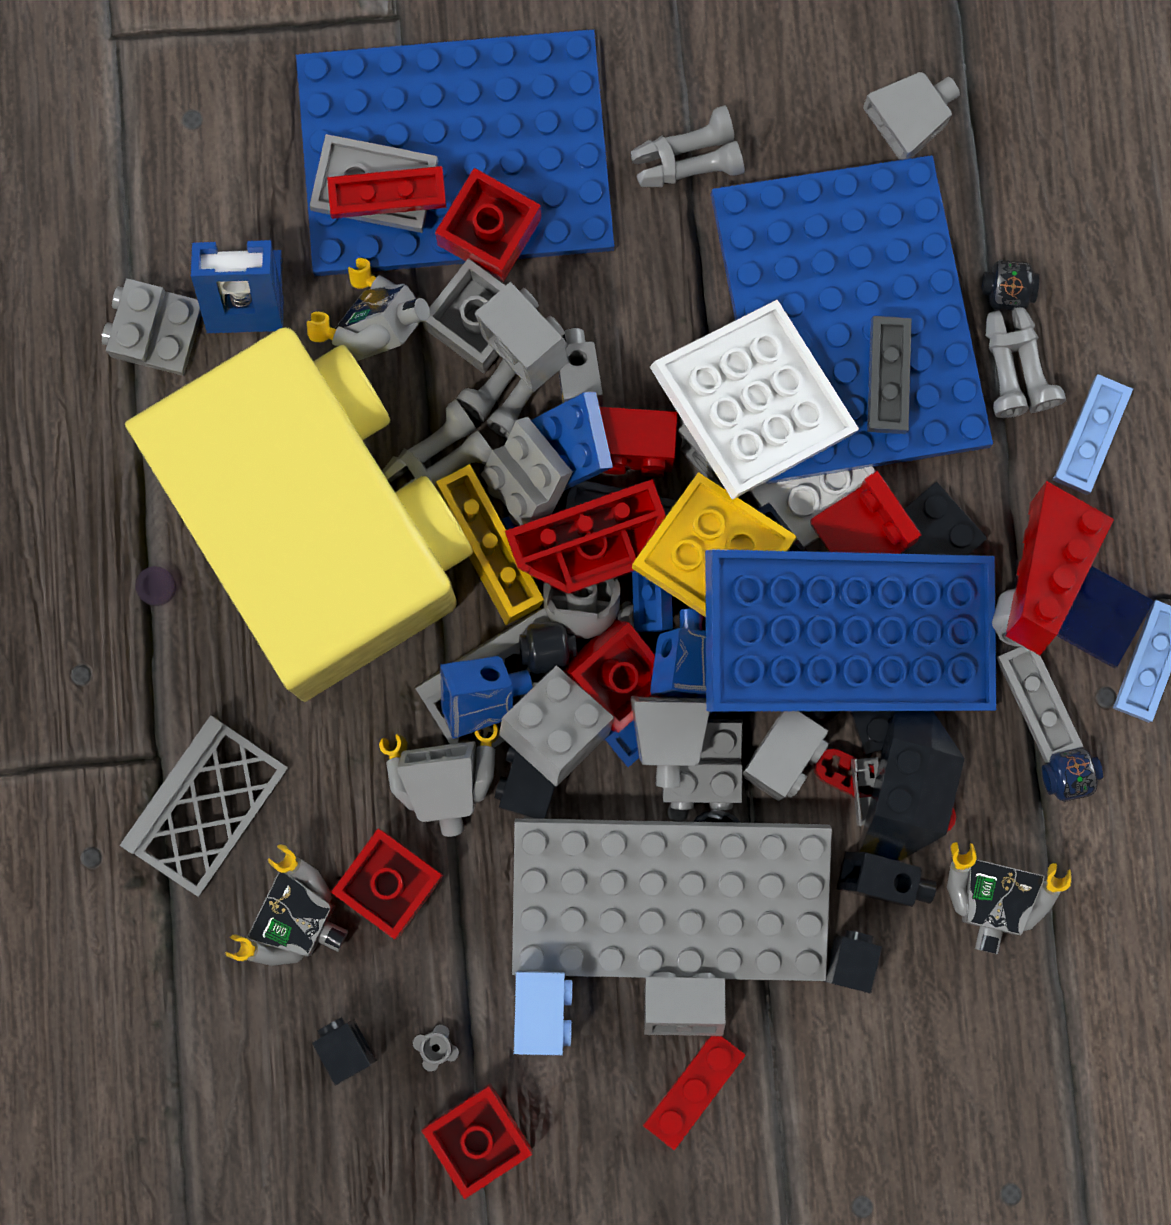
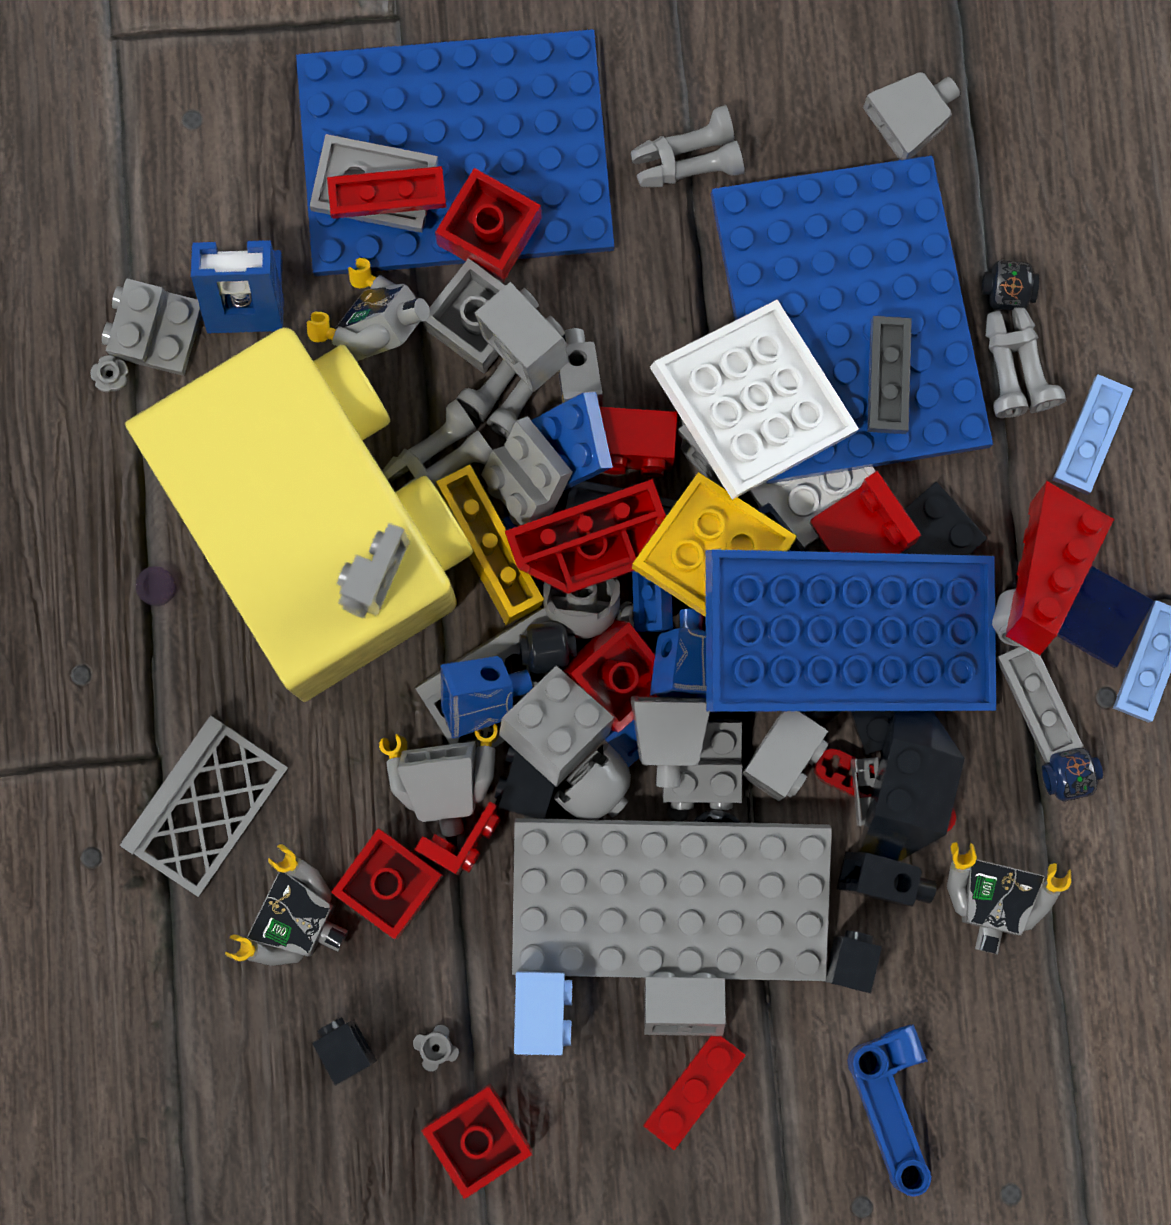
none -> light grey plate [91,355,129,392]
none -> light grey plate [337,523,410,618]
none -> red bracket [414,802,501,876]
none -> light grey cylinder [554,743,631,820]
none -> blue piece [847,1024,931,1196]

